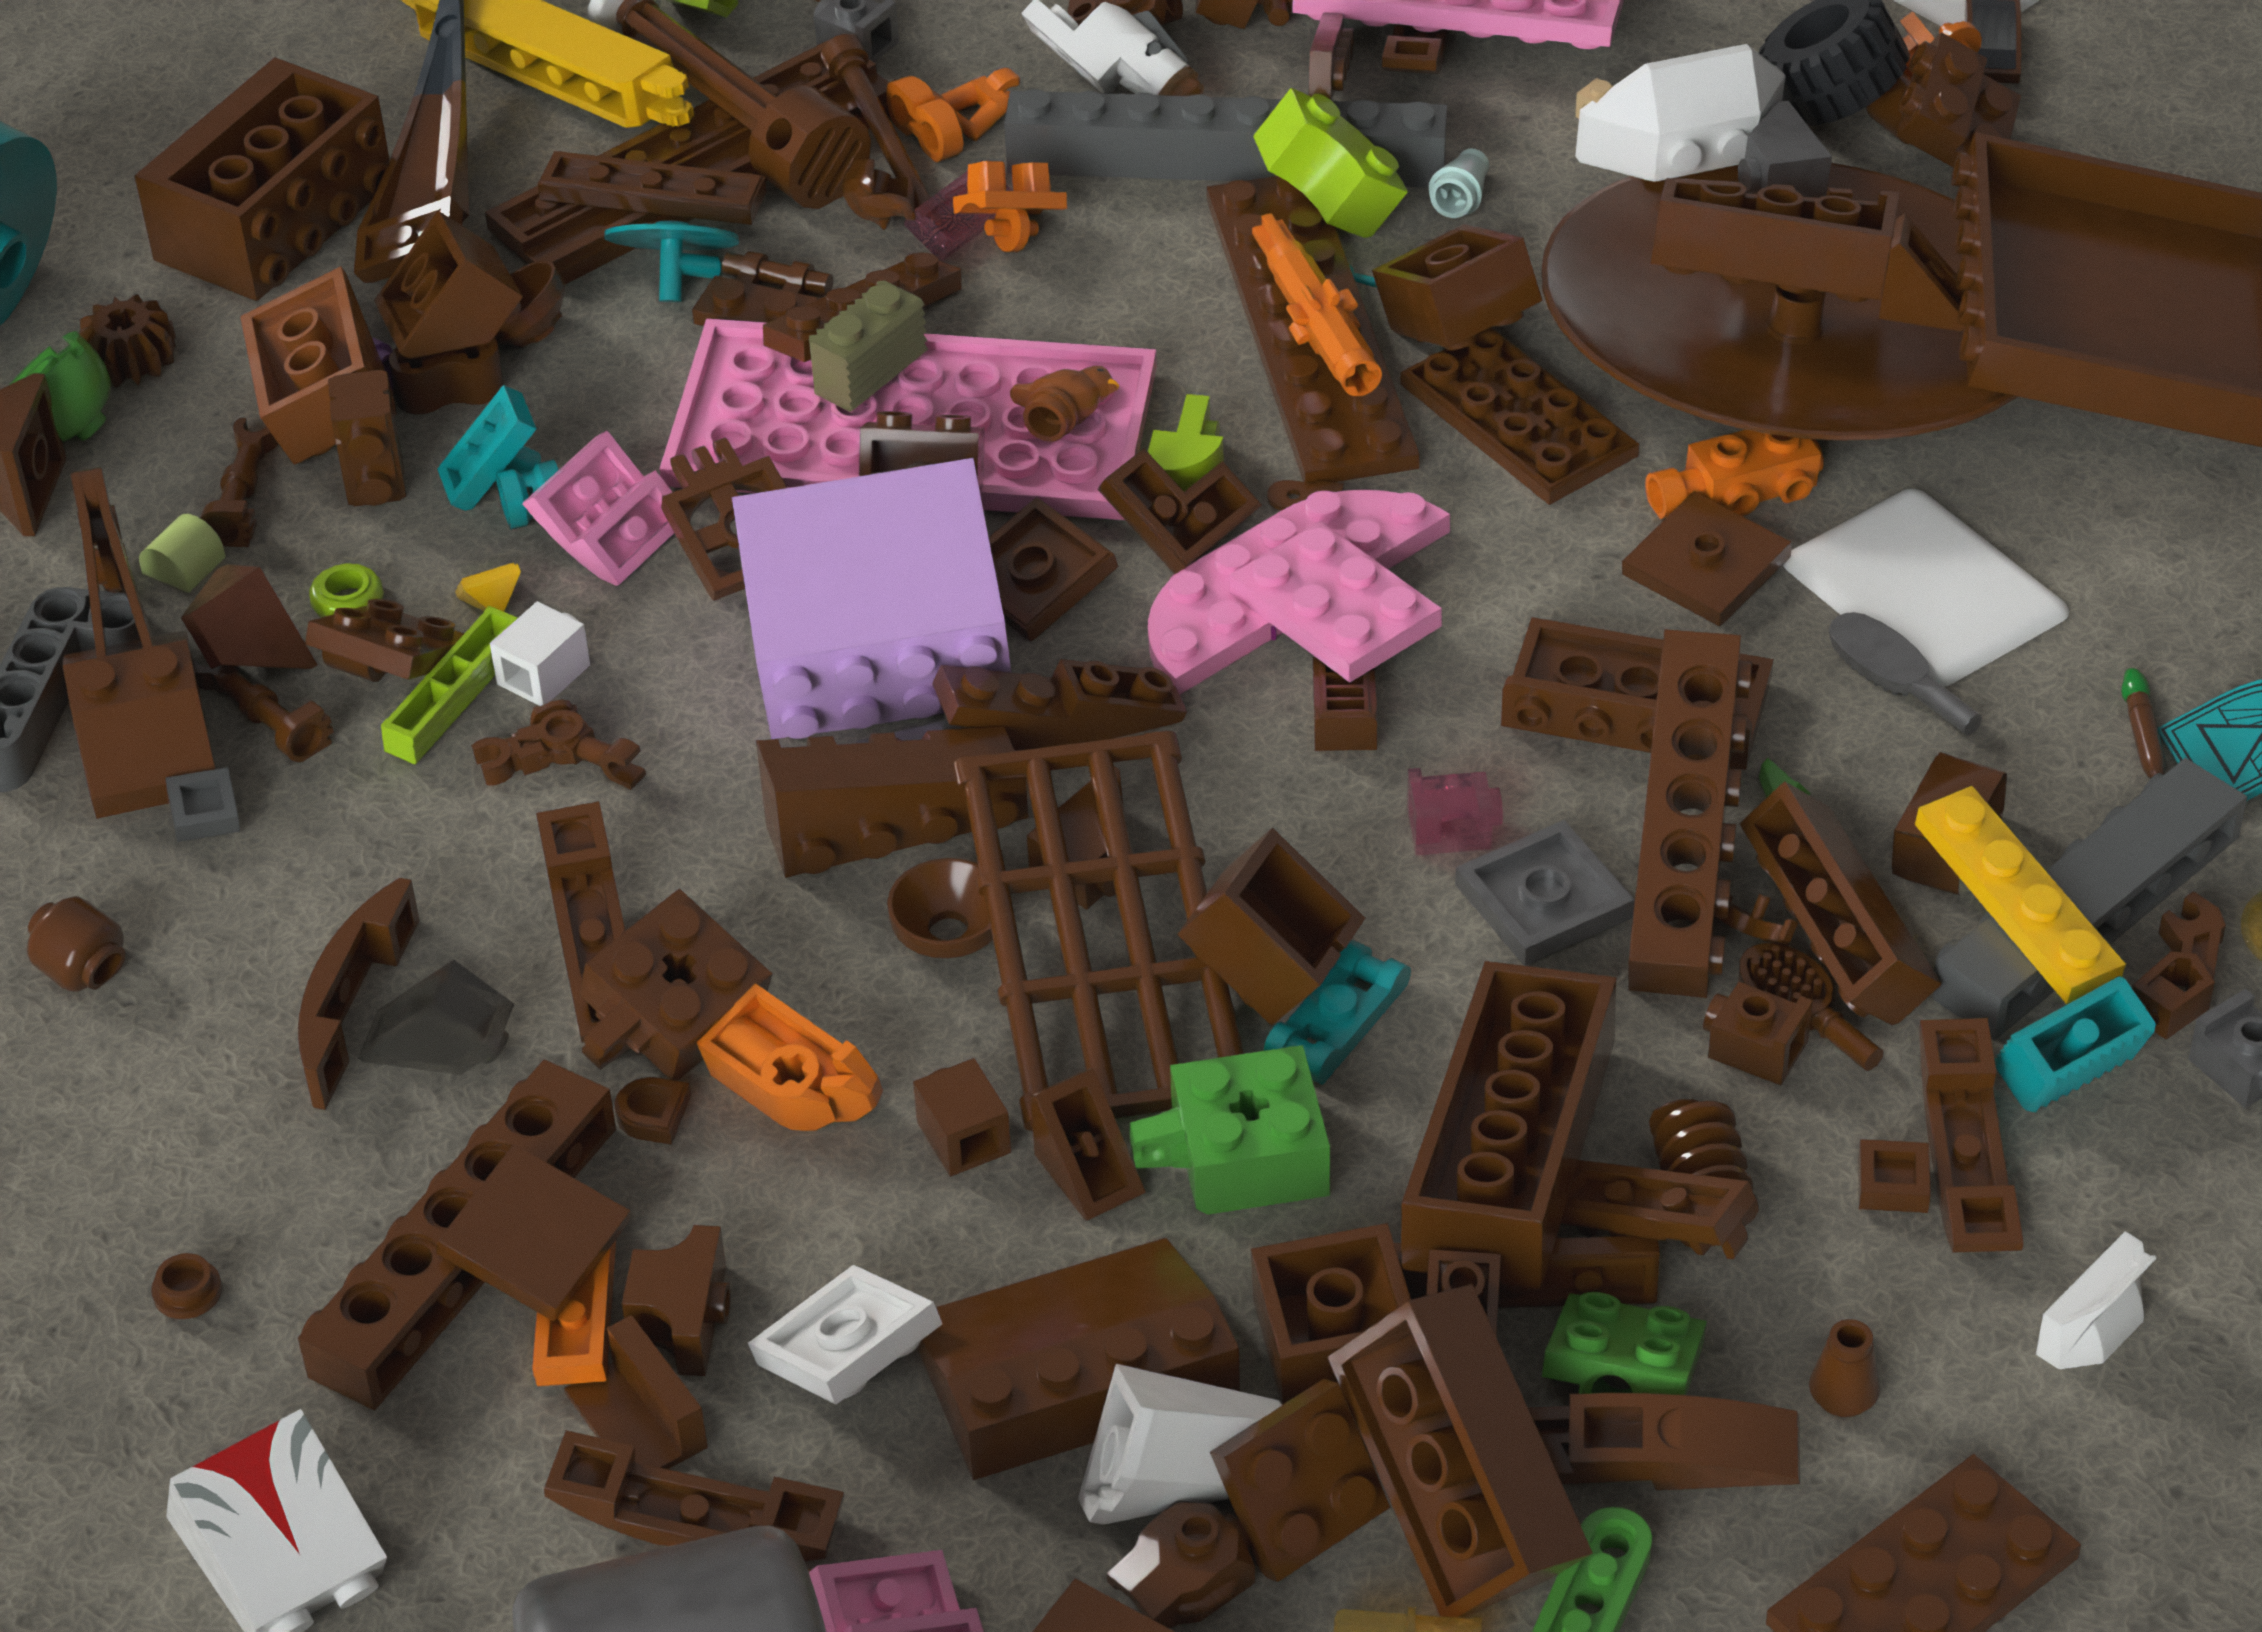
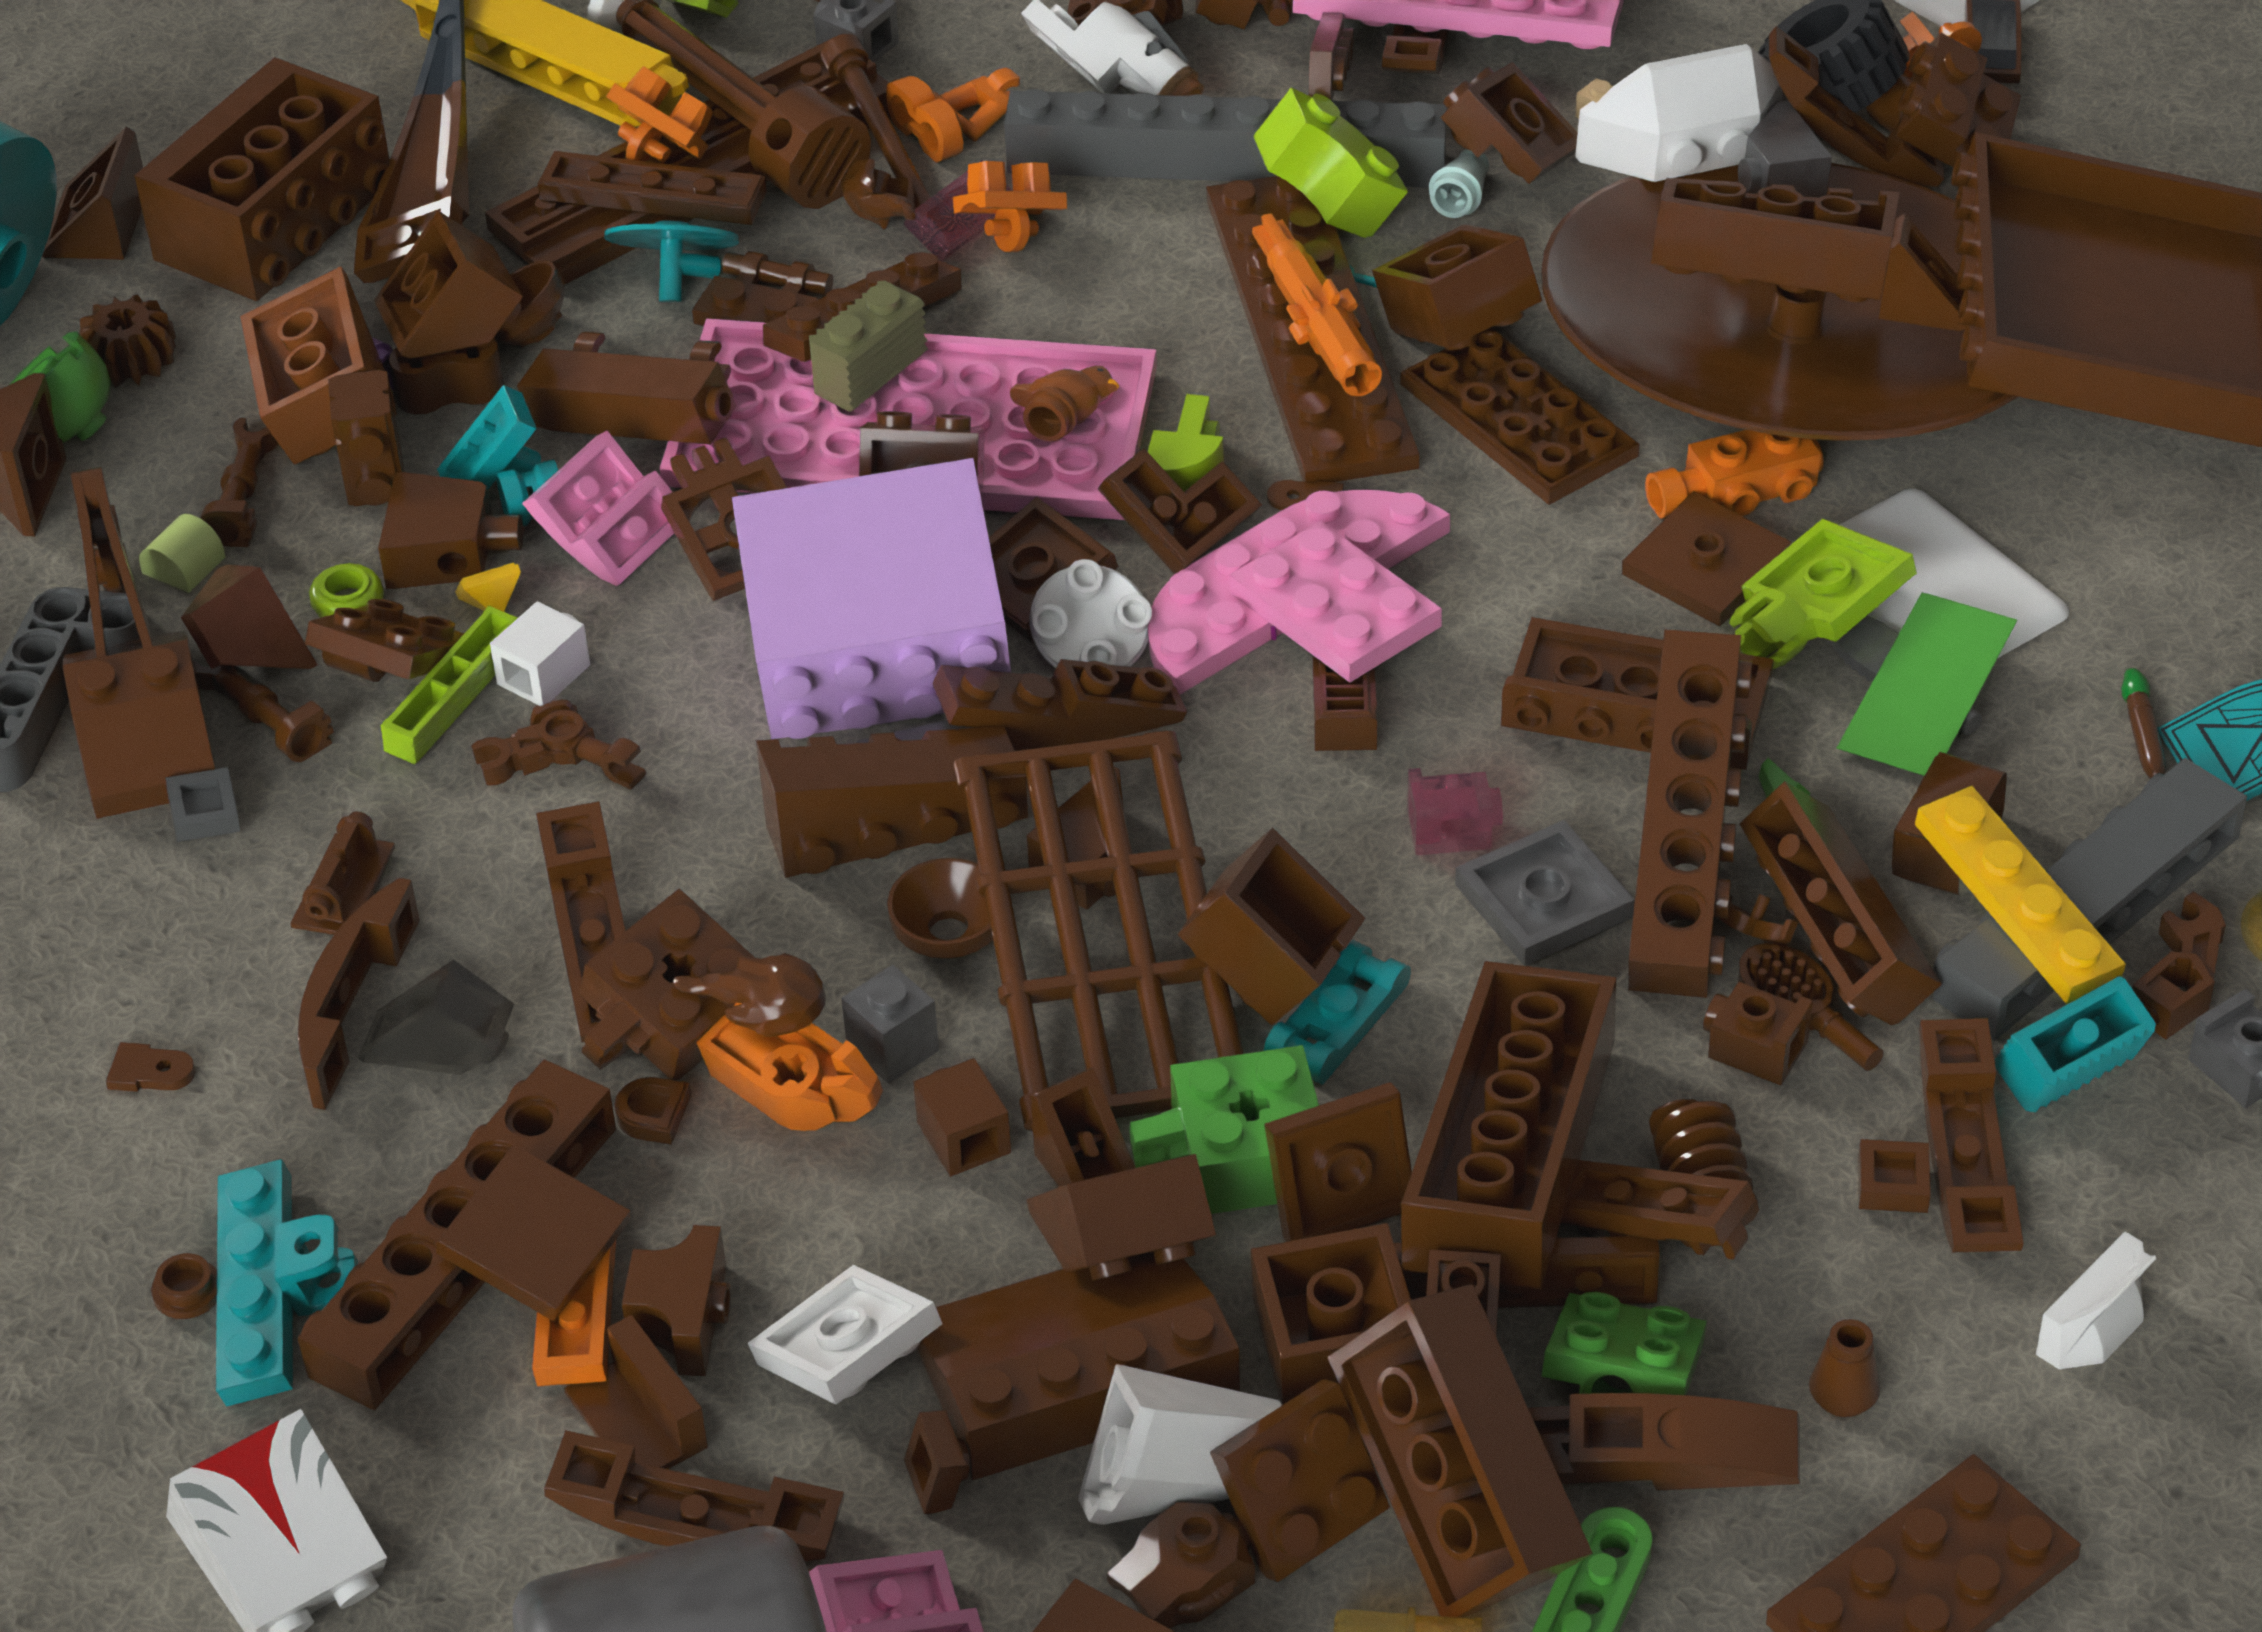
reddish brown head [27,896,126,992] -> none
none -> reddish brown slope [42,126,143,260]
none -> reddish brown piece [106,1042,195,1092]
none -> teal plate [216,1159,358,1407]
none -> reddish brown hinge [290,811,395,935]
none -> reddish brown torso [378,472,524,589]
none -> reddish brown brick [517,332,737,445]
none -> orange hips [606,66,713,163]
none -> reddish brown piece [673,953,826,1037]
none -> flat silver brick [841,965,939,1084]
none -> reddish brown plate [904,1410,970,1514]
none -> reddish brown slope [1026,1154,1216,1281]
none -> white dish [1030,559,1152,668]
none -> reddish brown tile [1264,1082,1412,1242]
none -> reddish brown plate [1440,62,1578,184]
none -> lime plate [1729,518,1917,669]
none -> reddish brown slope [1769,26,1945,187]
none -> bright green sticker [1836,592,2018,776]

